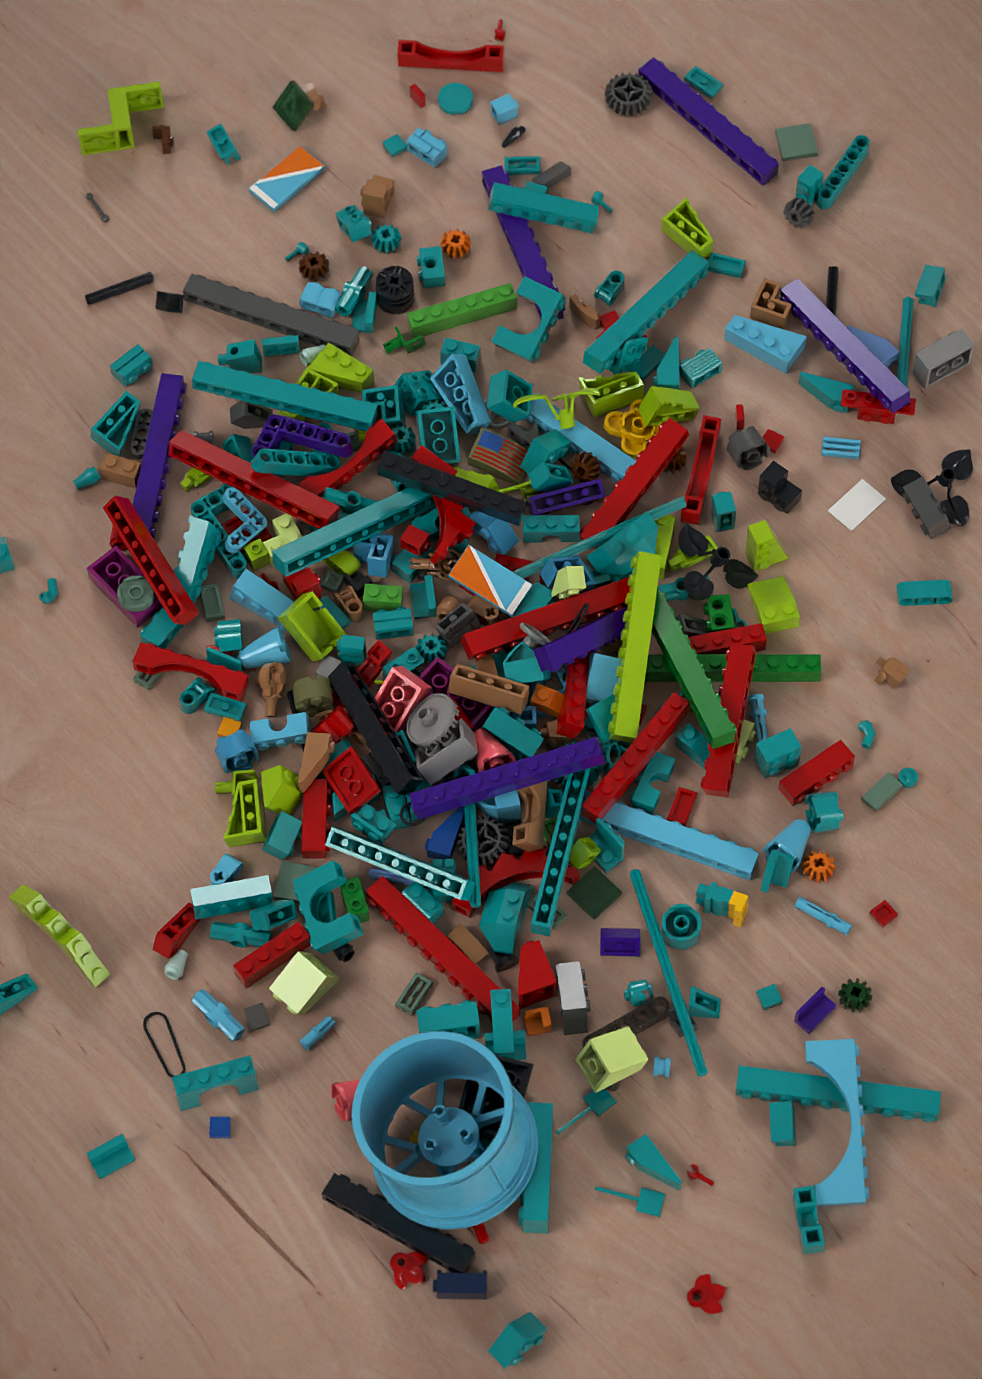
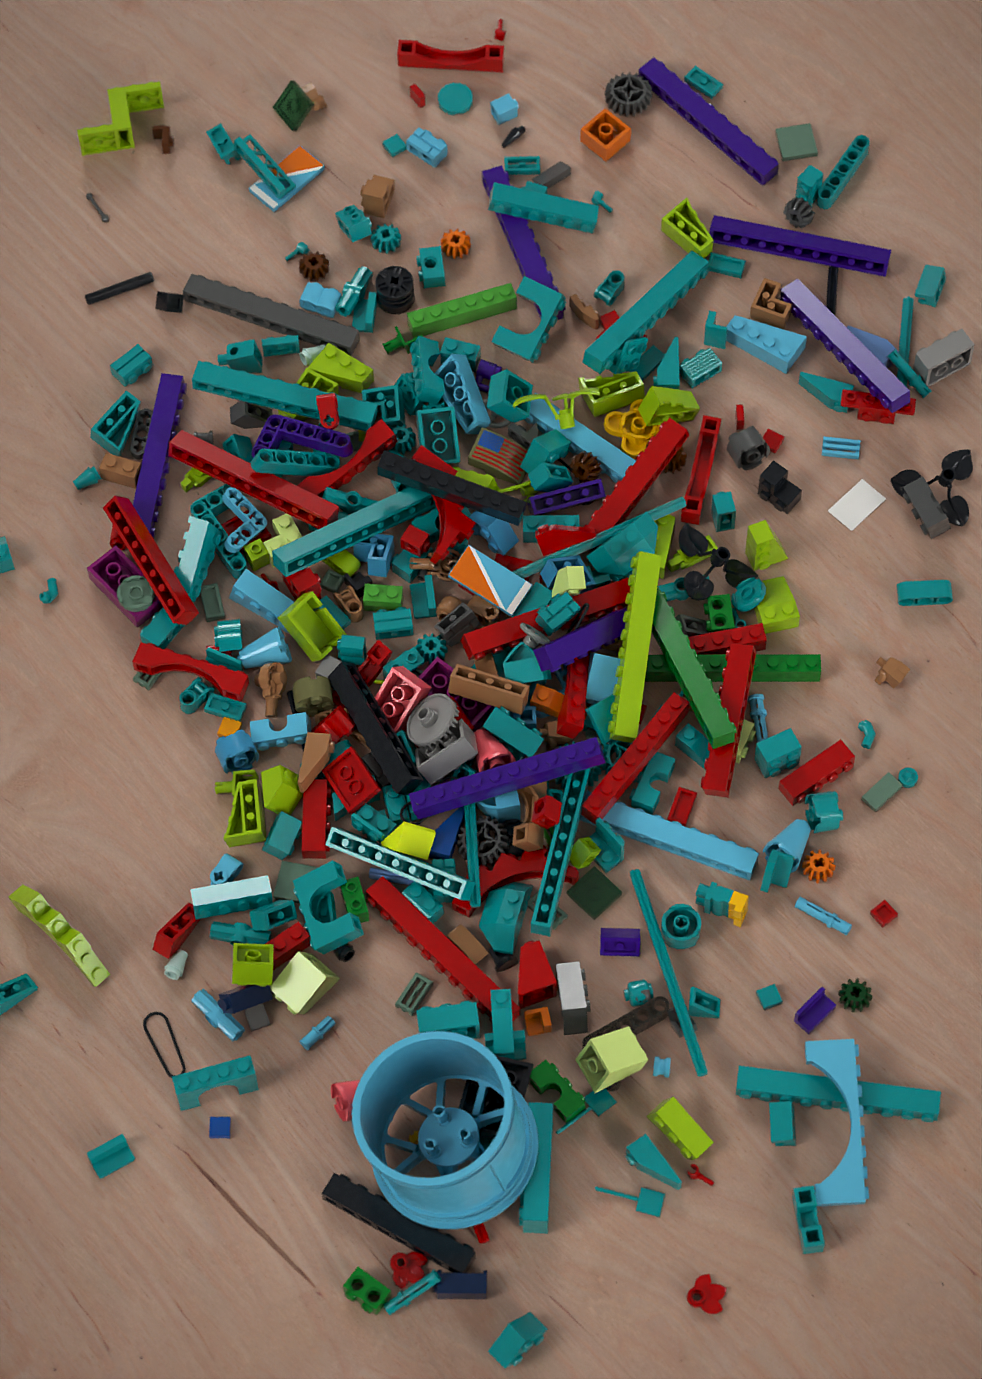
none -> dark blue brick [218,985,273,1014]
none -> lime slope [232,943,273,986]
none -> teal fence [234,134,296,199]
none -> red piece [316,393,339,430]
none -> green brick [343,1267,392,1315]
none -> neon yellow slope [381,822,436,860]
none -> teal pin [384,1270,441,1315]
none -> teal arch [410,336,445,405]
none -> dark purple piece [475,359,502,393]
none -> green arch [529,1059,586,1123]
none -> red brick [532,795,562,829]
none -> red slope [535,524,596,556]
none -> teal brick [535,592,581,636]
none -> orange brick [580,108,631,162]
none -> lime wedge [646,1096,714,1160]
none -> teal panel [704,310,727,349]
none -> dark purple brick [709,215,892,277]
none -> teal tile [731,578,766,612]
none -> teal pin [887,349,932,398]

